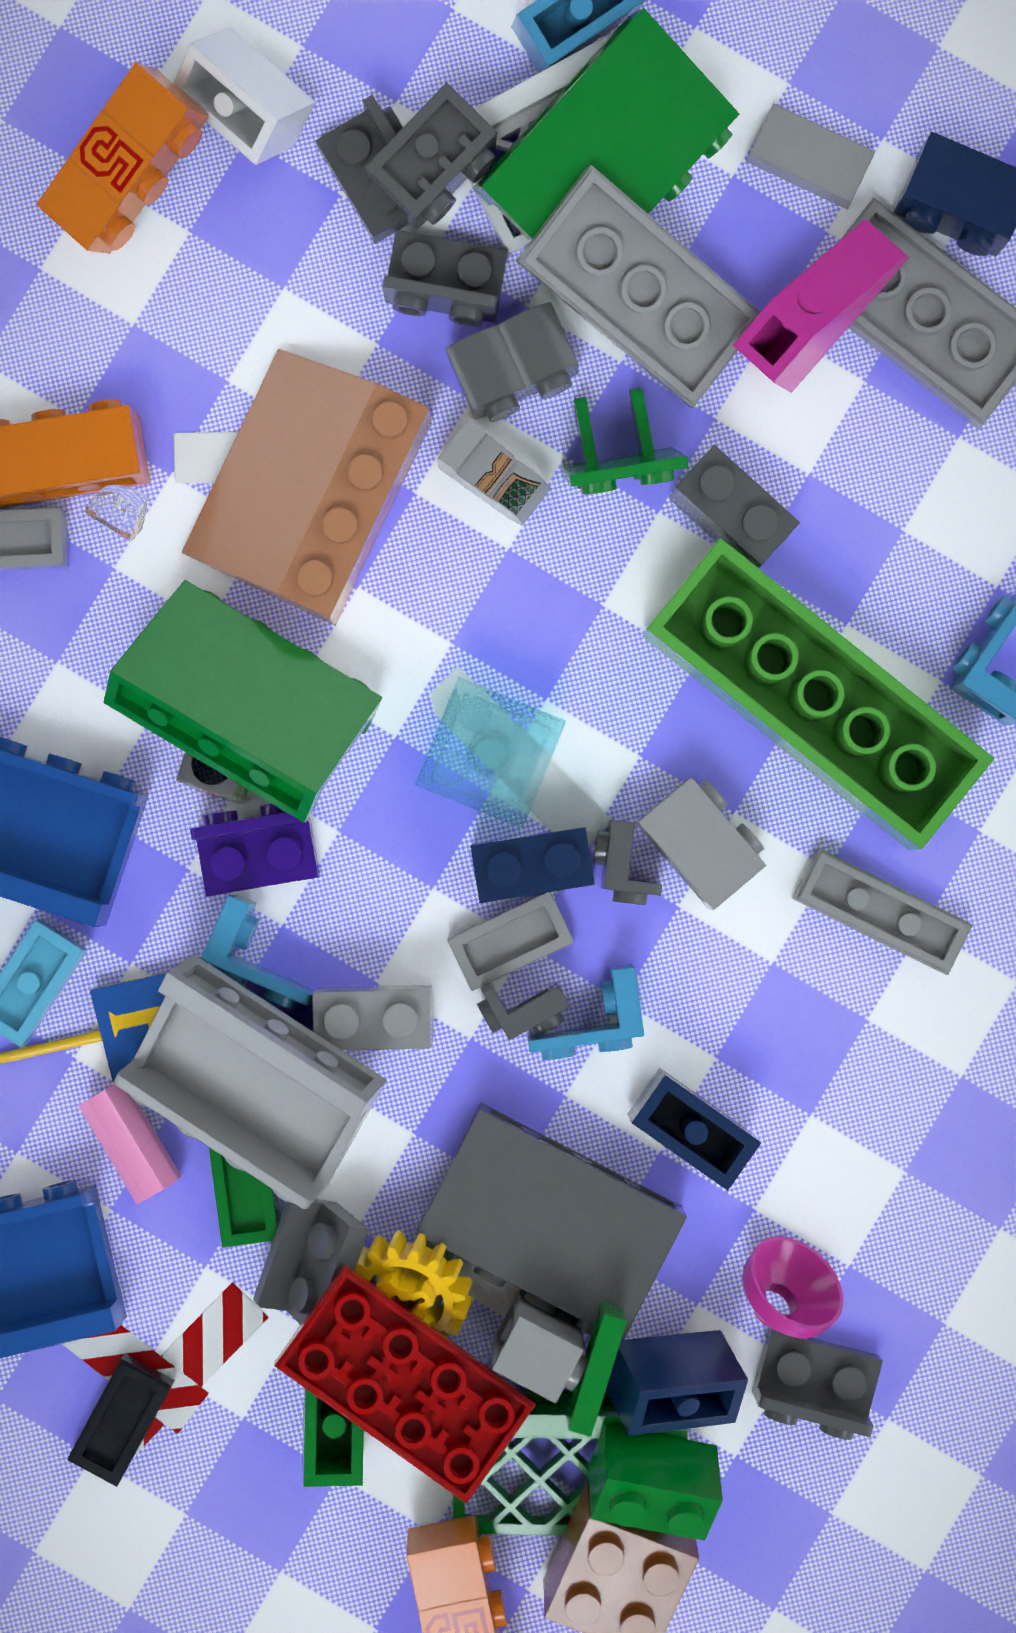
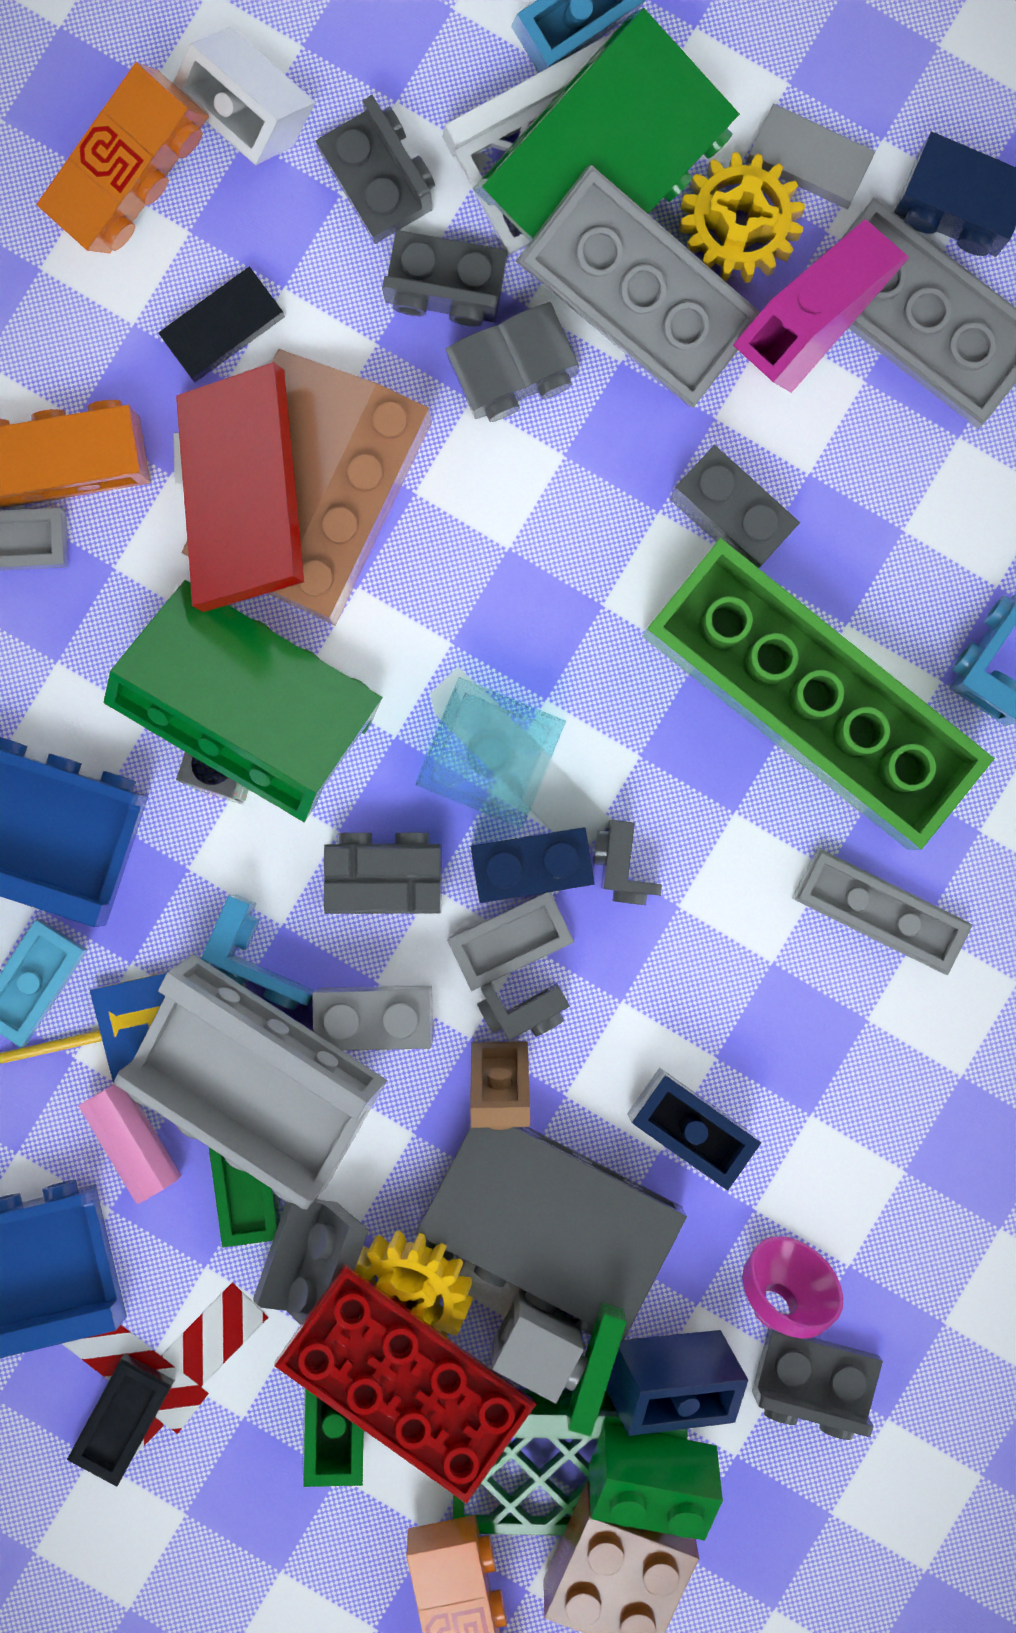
clear tile [84,485,149,542] -> none
dark purple bracket [190,803,320,897] -> none
dark grey bracket [365,82,498,231] -> none
light grey leg [437,417,551,526] -> none
dark azure bracket [527,964,645,1060] -> none
green plate [561,388,689,495] -> none
light grey brick [635,777,767,911] -> none
none -> black tile [158,266,285,383]
none -> red tile [176,362,304,612]
none -> dark grey brick [324,832,442,914]
none -> medium nougat plate [470,1041,531,1130]
none -> yellow gear [679,152,805,283]

